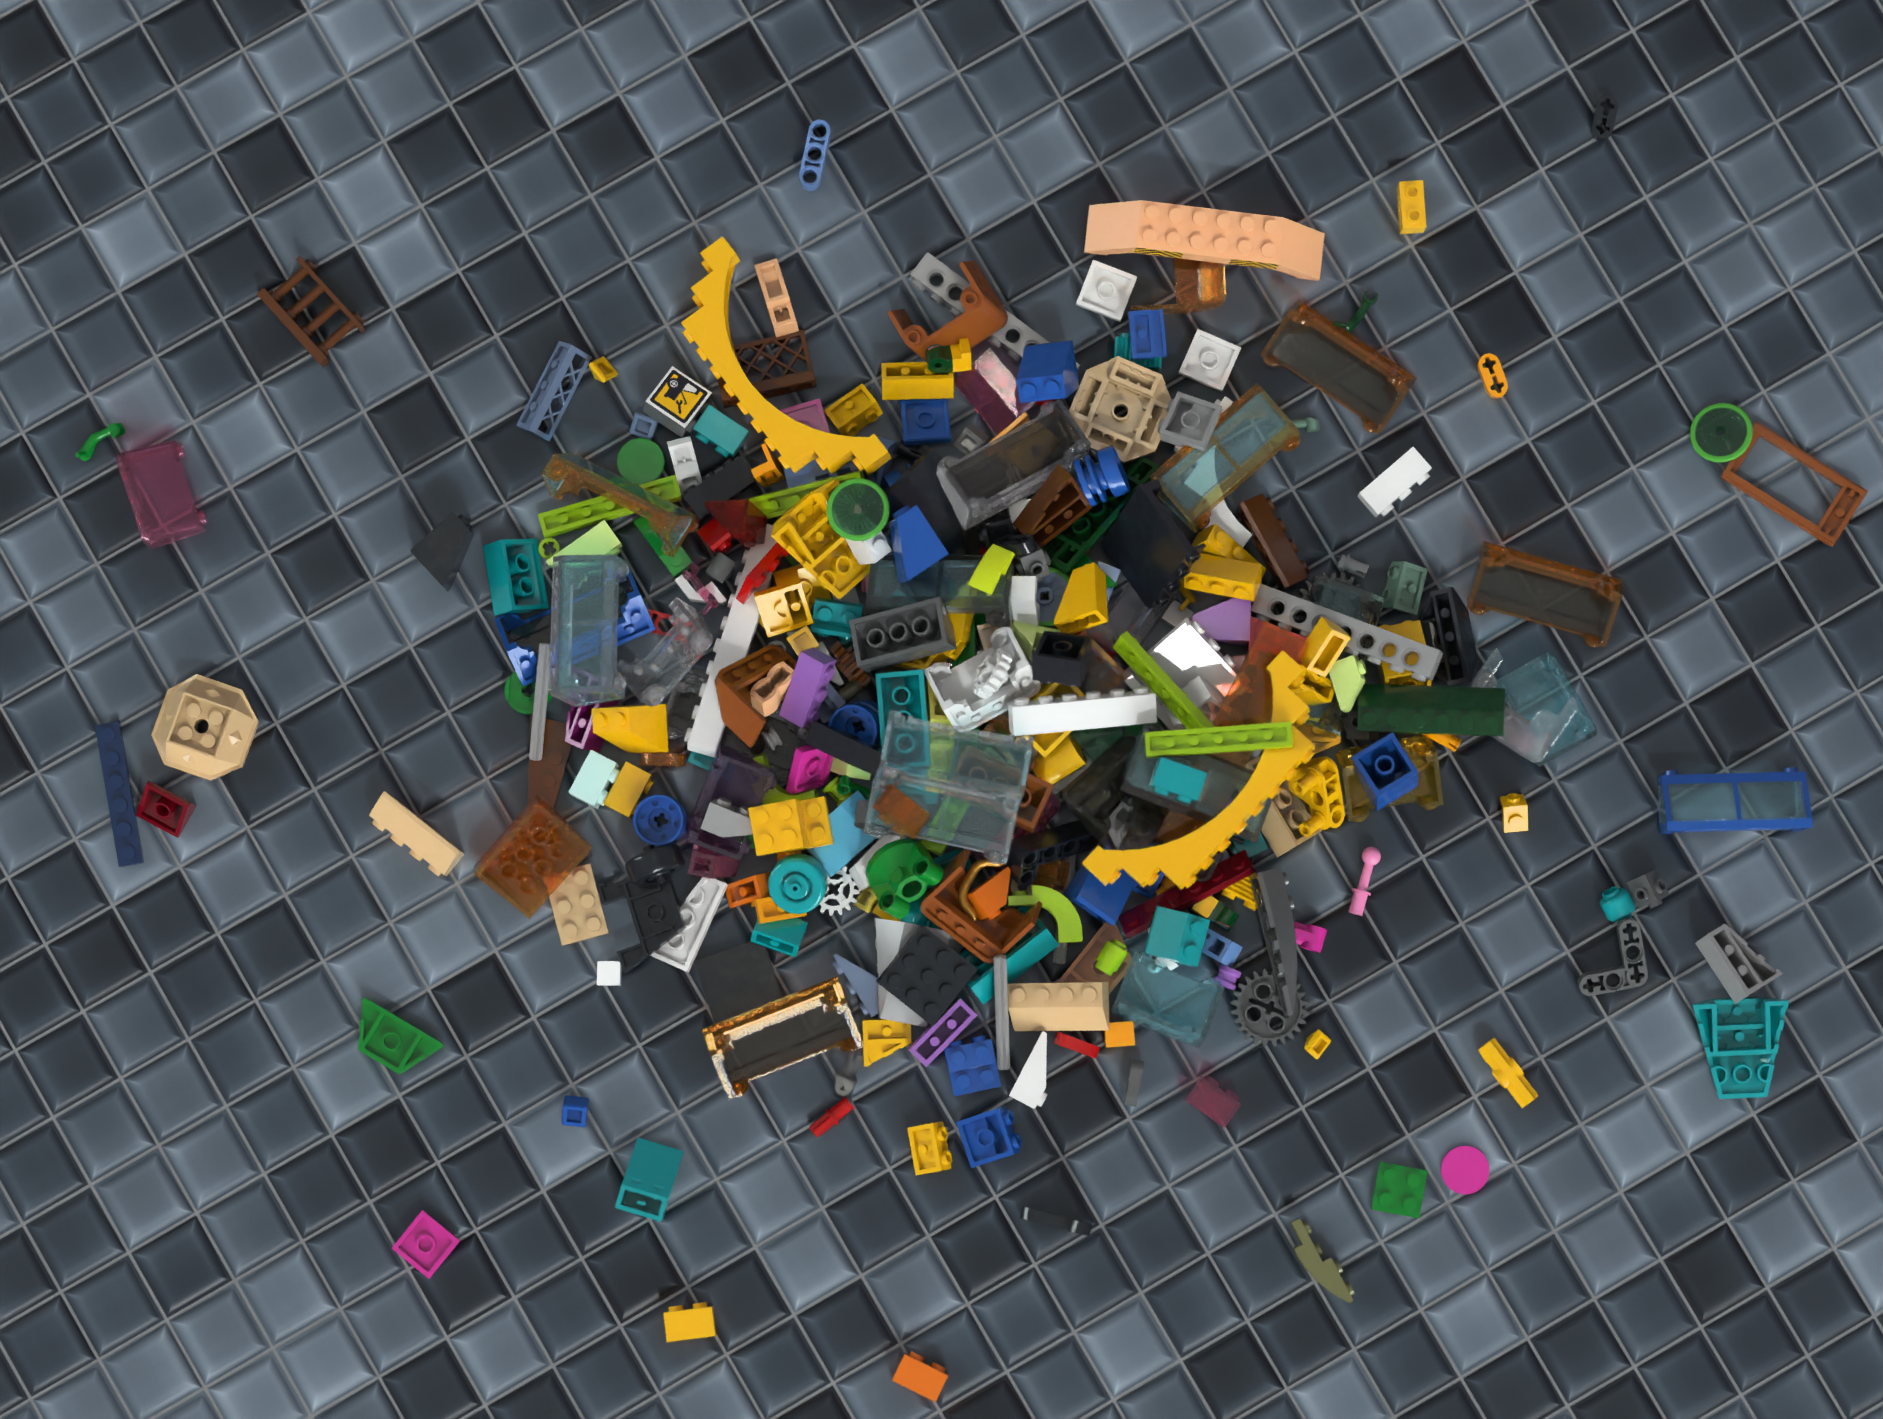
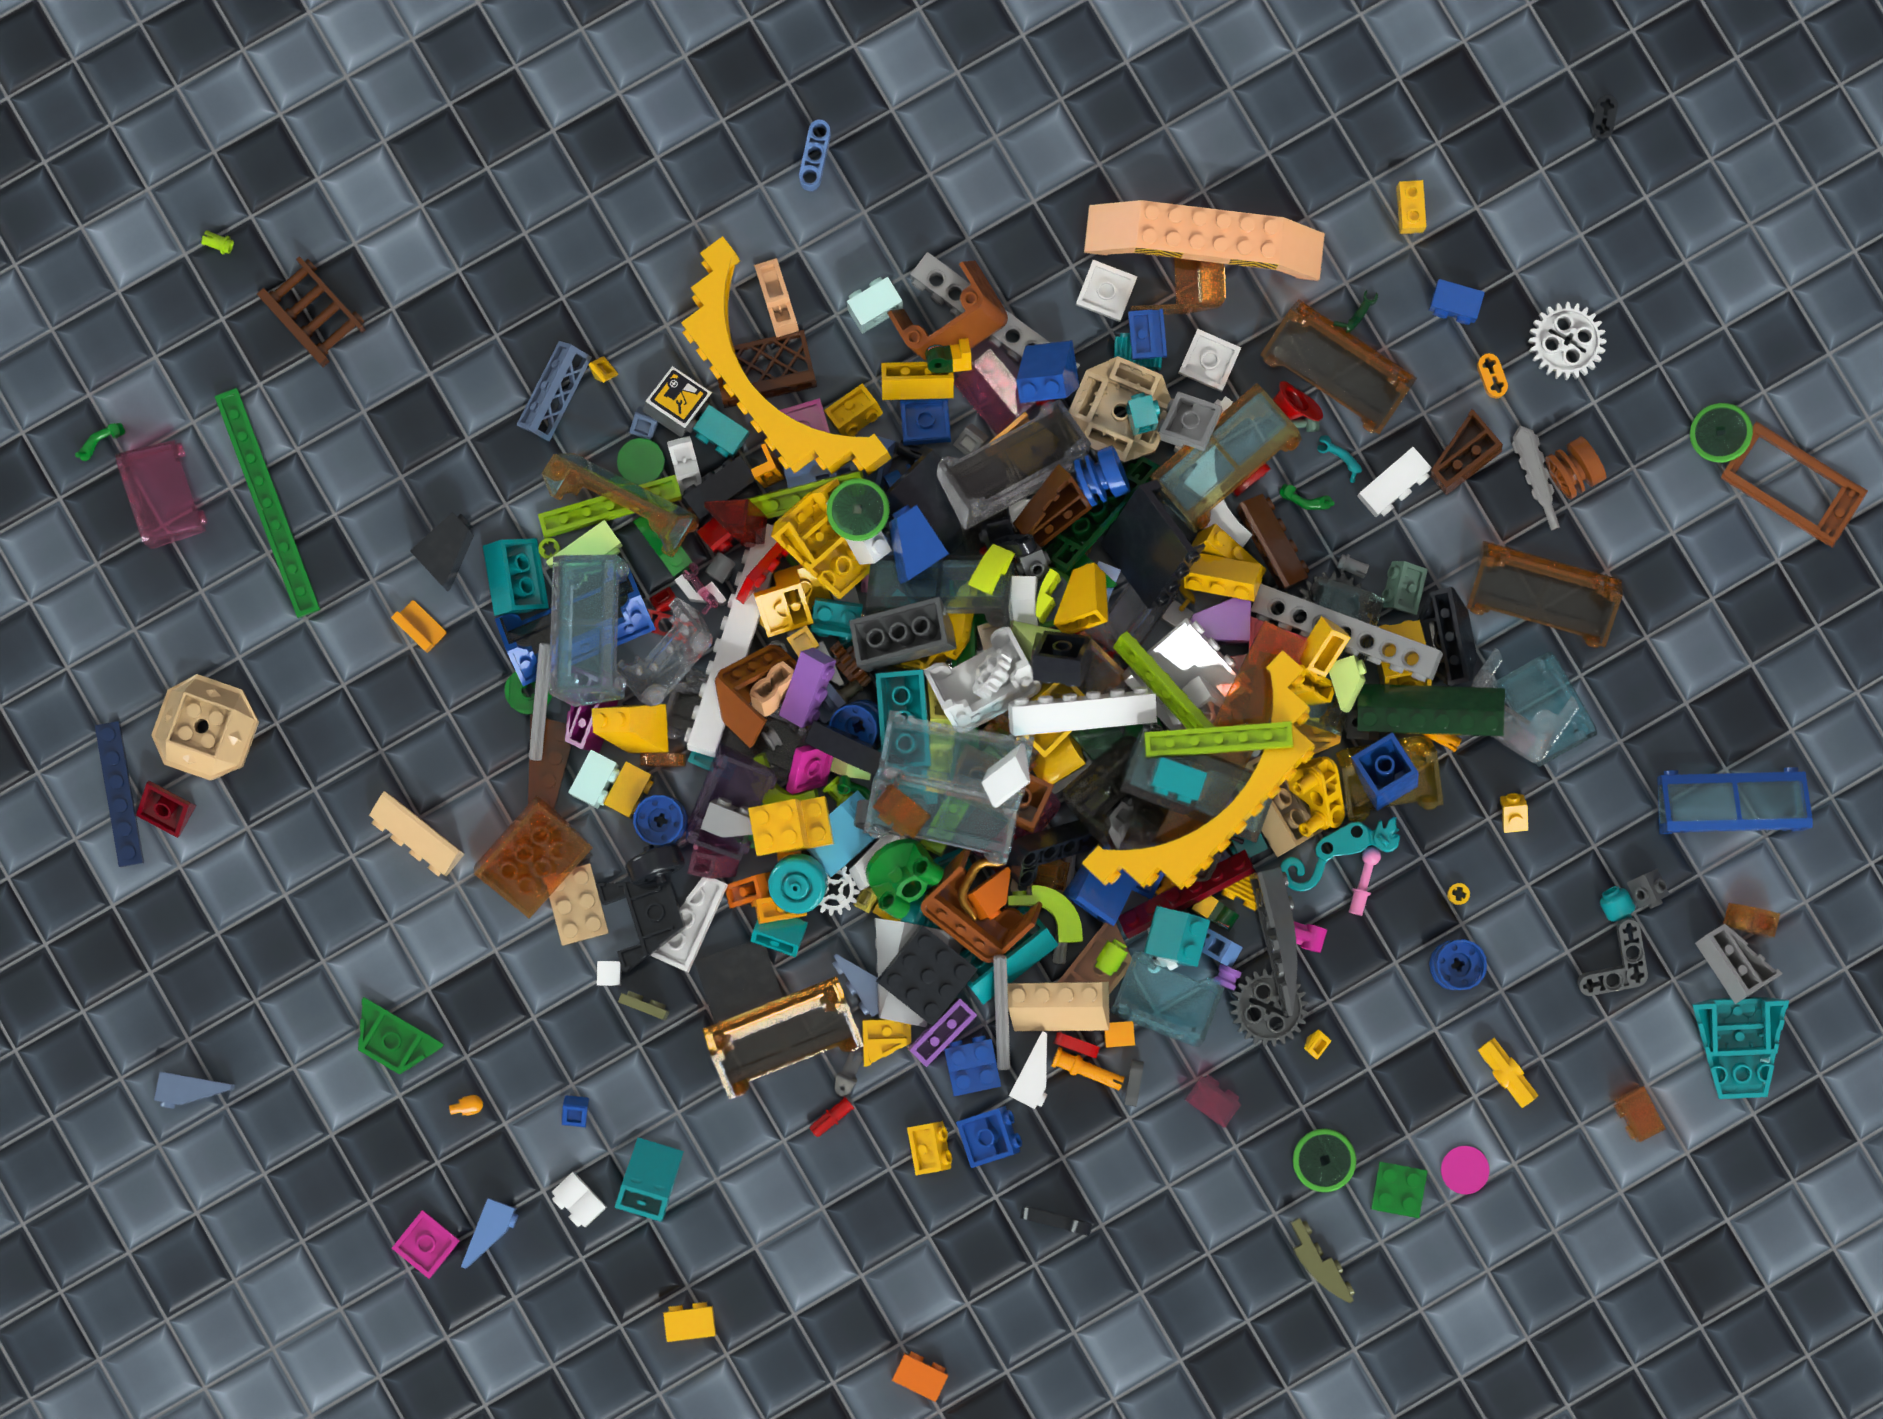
none -> sand blue slope [154,1072,235,1109]
none -> lime pin [201,230,234,254]
none -> green plate [215,388,321,618]
none -> light orange panel [391,600,447,653]
none -> light orange cylinder [449,1095,483,1116]
none -> medium blue slope [461,1198,519,1269]
none -> white brick [552,1172,607,1227]
none -> olive plate [618,991,669,1021]
none -> red slope [649,586,678,612]
none -> light aqua brick [847,277,903,334]
none -> white slope [981,743,1030,808]
none -> neon yellow slope [1036,568,1061,624]
none -> light orange pin [1051,1047,1125,1091]
none -> teal brick [1126,393,1160,436]
none -> red beam [1229,460,1271,497]
none -> red piece [1270,381,1323,421]
none -> green piece [1279,484,1335,510]
none -> teal animal [1280,817,1400,892]
none -> clear green wheel [1293,1129,1356,1192]
none -> teal piece [1317,435,1362,483]
none -> blue brick [1429,279,1485,325]
none -> blue wheel [1429,939,1487,990]
none -> reddish brown wedge [1431,409,1503,495]
none -> yellow bush [1447,883,1470,905]
none -> light grey sword [1511,426,1560,530]
none -> white gear [1528,302,1607,380]
none -> dark orange wheel [1545,436,1607,500]
none -> clear orange brick [1614,1086,1666,1142]
none -> clear orange slope [1723,903,1780,938]

